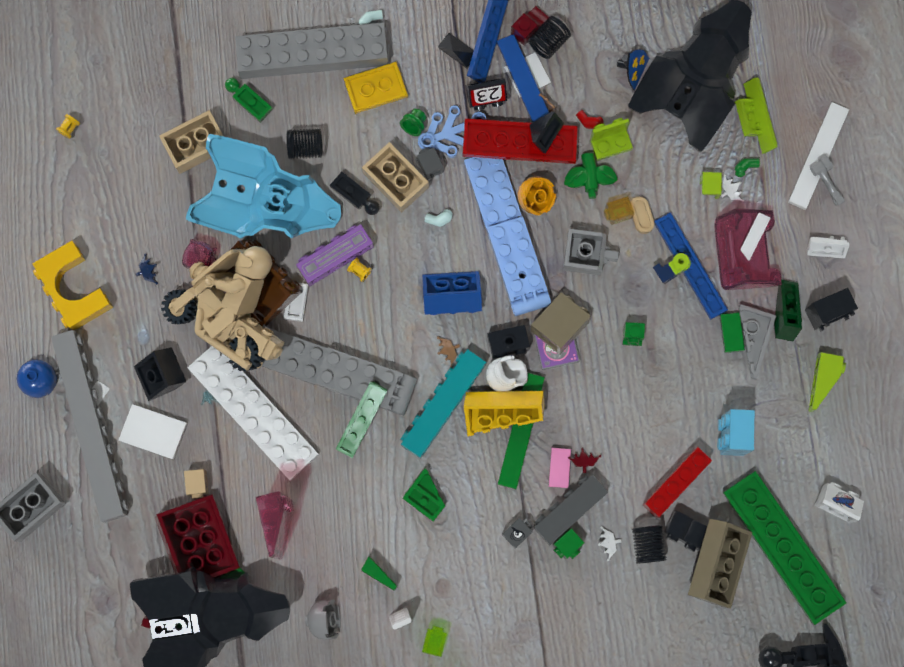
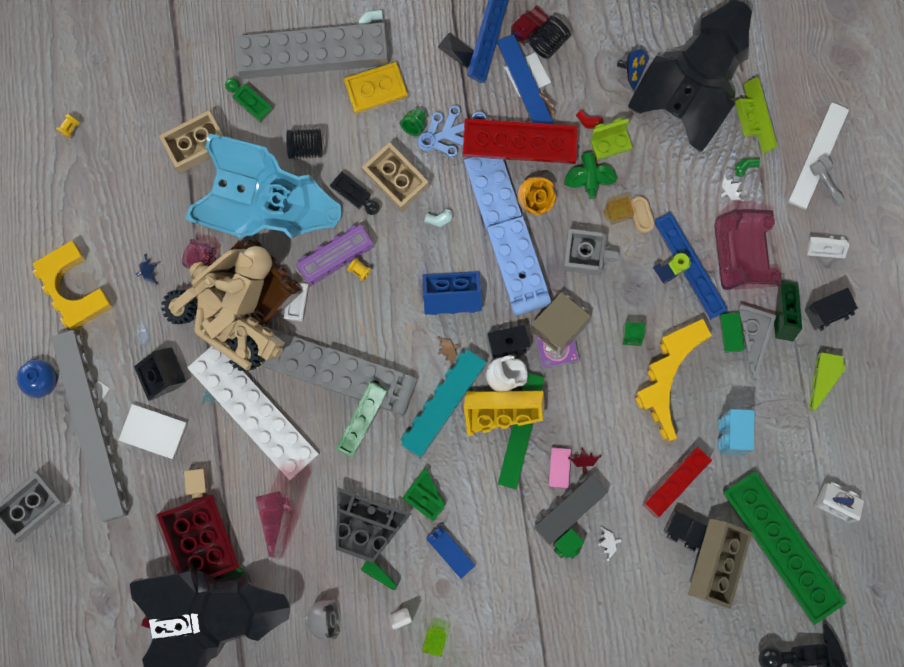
dark grey brick [417,147,444,180] -> none
slope [465,78,507,111] -> none
dark grey brick [502,518,533,549] -> none
black slope [530,112,564,154] -> none
black piece [632,525,667,564] -> none
lime panel [700,172,722,199] -> none
white sticker [740,213,770,260] -> none
none -> dark grey wedge [336,487,412,563]
none -> blue hinge [426,526,475,579]
none -> yellow arch [635,319,712,443]

